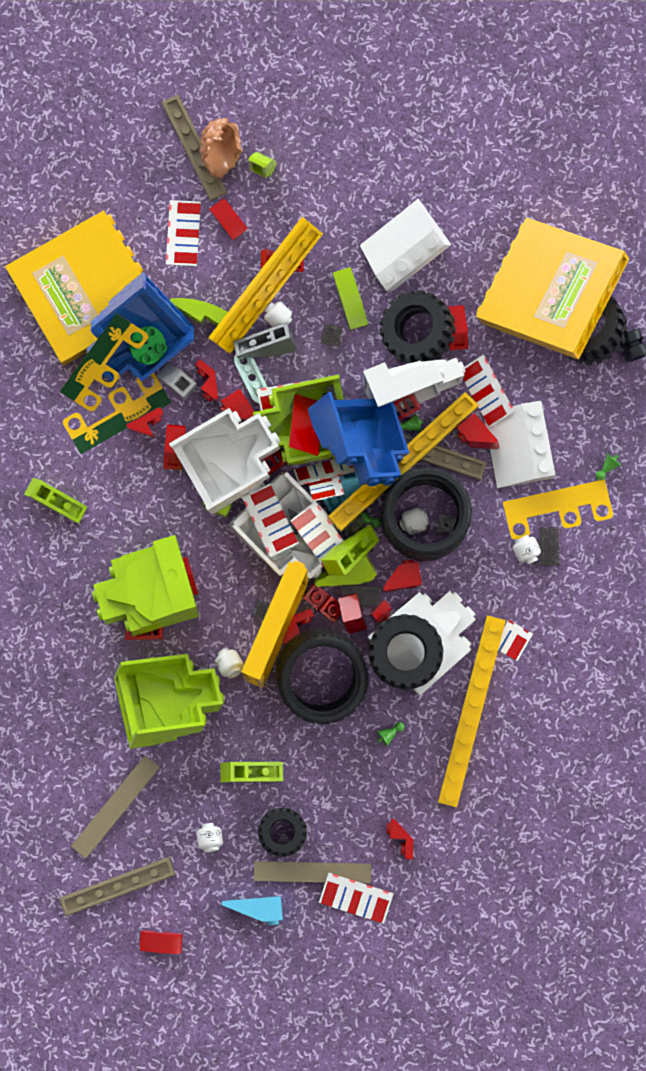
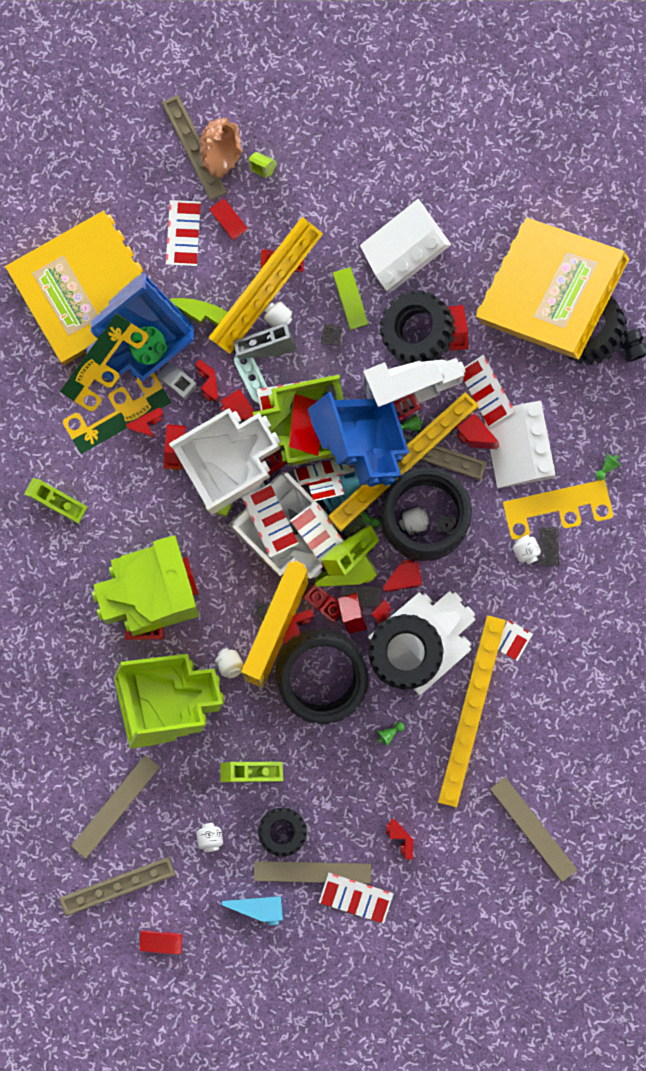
none -> dark tan tile [490,777,577,882]

